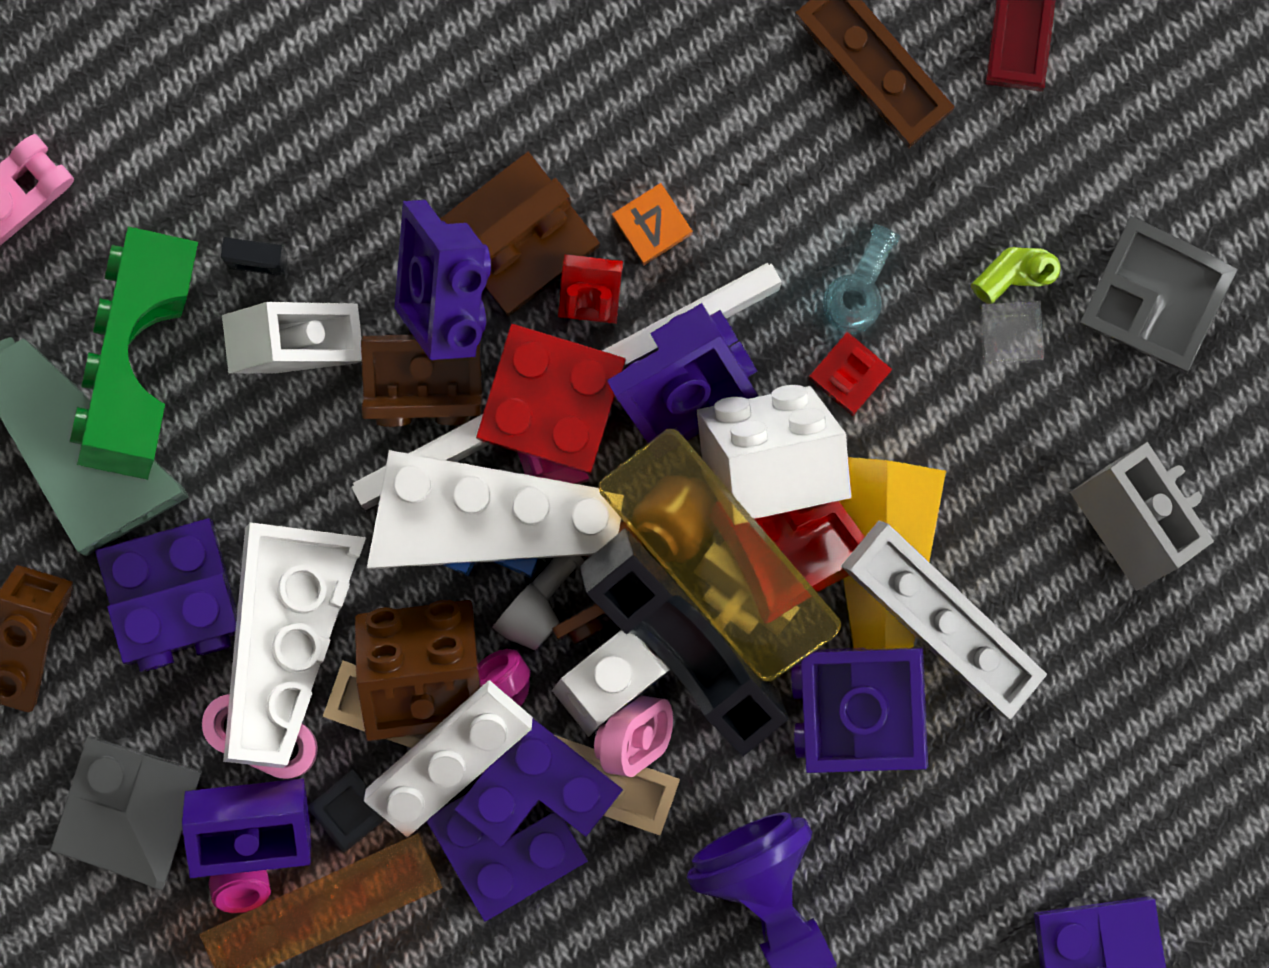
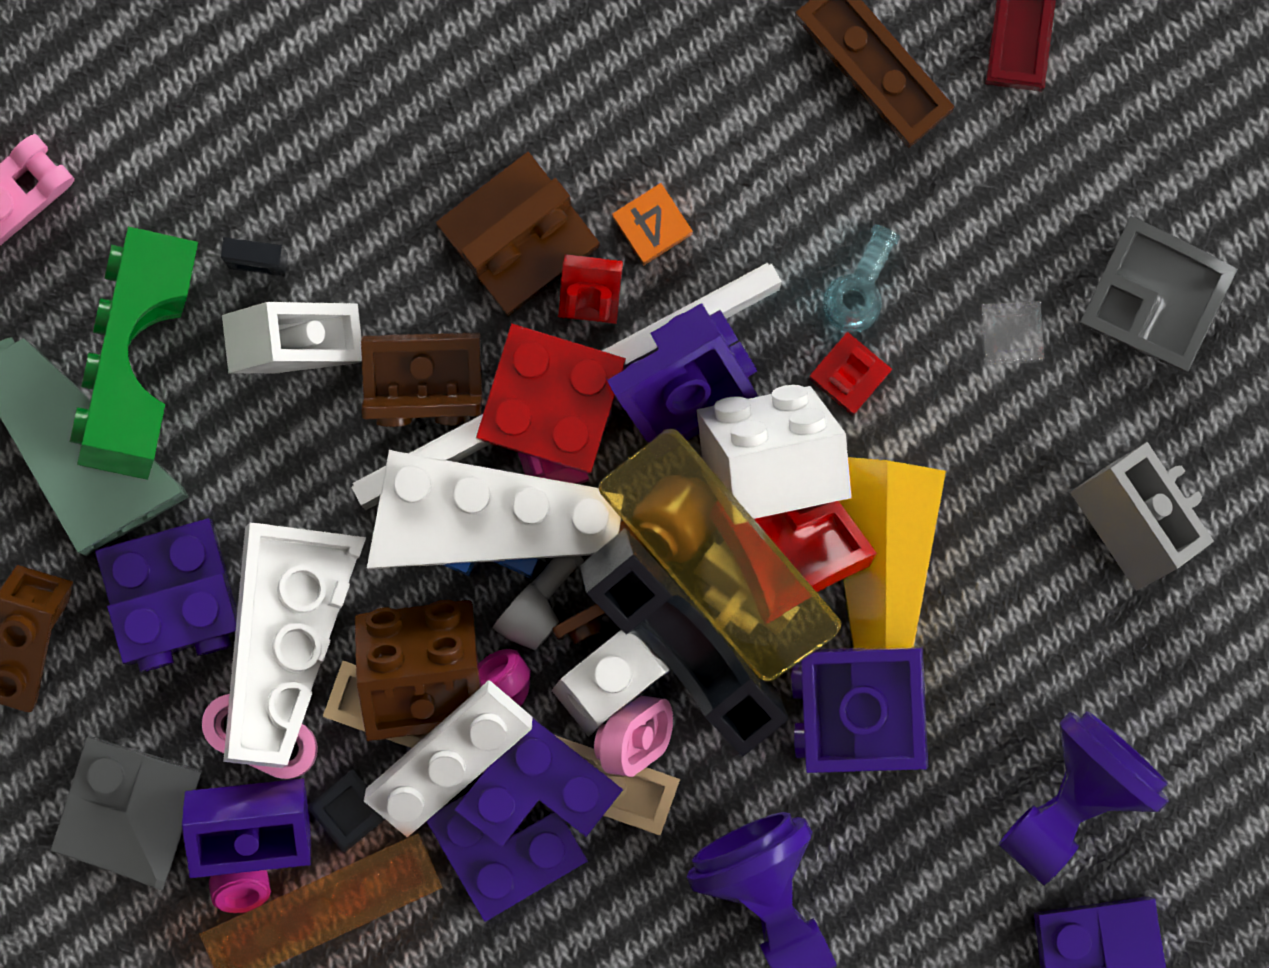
dark purple plate [394,200,491,360] -> none
plate [841,521,1047,720] -> none
lime arm [971,247,1061,305] -> none
none -> dark purple piece [998,711,1169,886]

